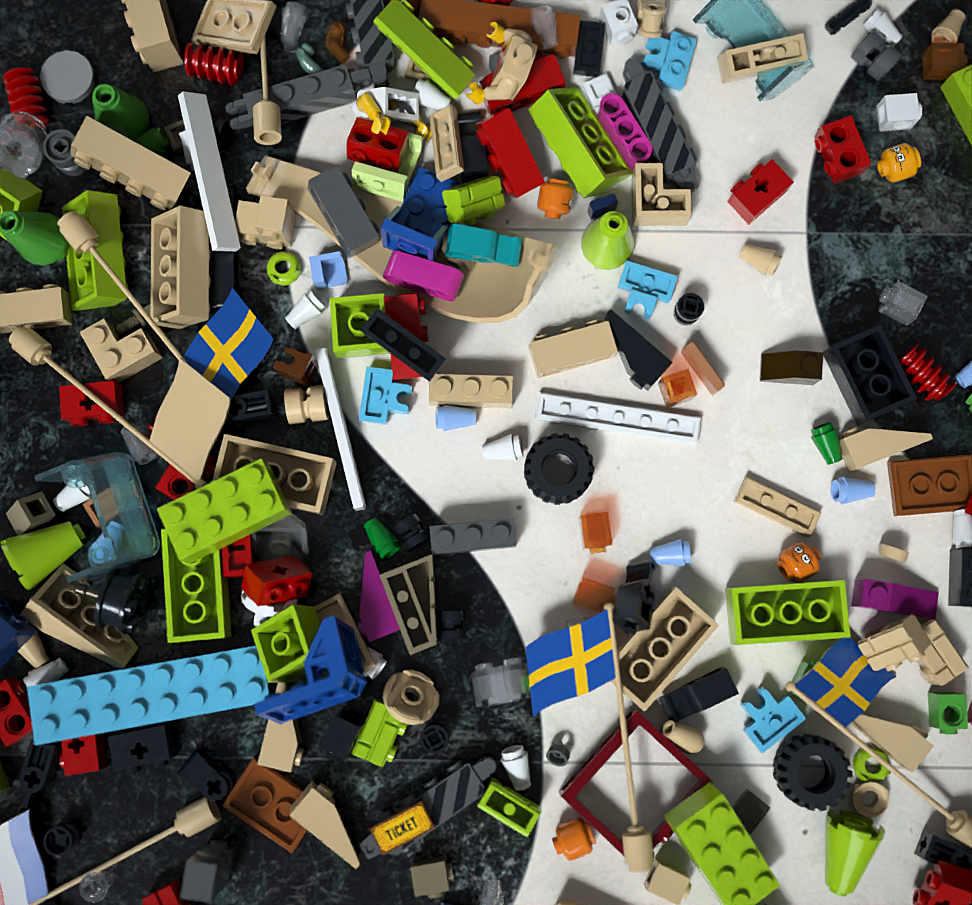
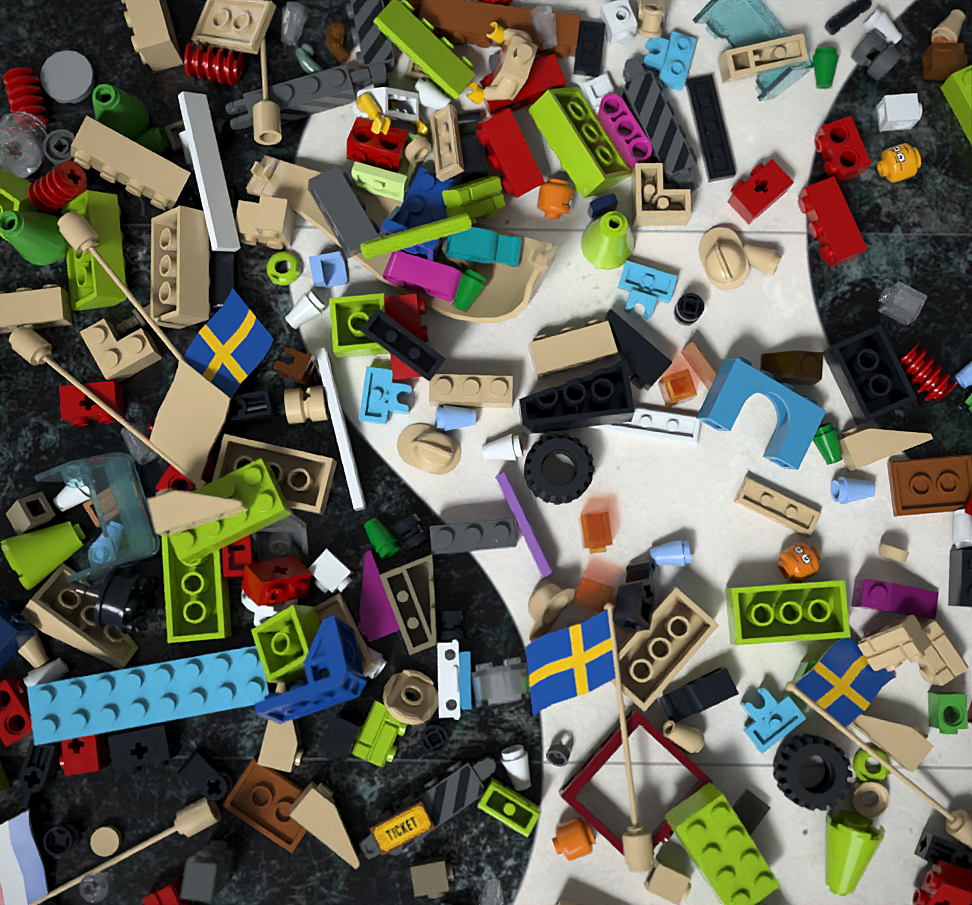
none -> red piece [28,160,87,213]
none -> tan tile [90,825,122,856]
none -> tan slope [147,489,249,537]
none -> white brick [308,549,354,593]
none -> lime axle [360,213,472,259]
none -> tan piece [397,424,461,475]
none -> tan tile [404,137,432,163]
none -> white piece [437,639,461,720]
none -> green cone [452,269,486,312]
none -> dark azure tile [459,651,472,710]
none -> medium lavender tile [495,472,553,578]
none -> black wedge [519,359,635,435]
none -> tan piece [528,579,575,642]
none -> black tile [685,75,736,183]
none -> dark azure arch [696,357,826,470]
none -> tan piece [698,227,749,290]
none -> red brick [798,176,867,268]
none -> green cone [812,47,839,89]

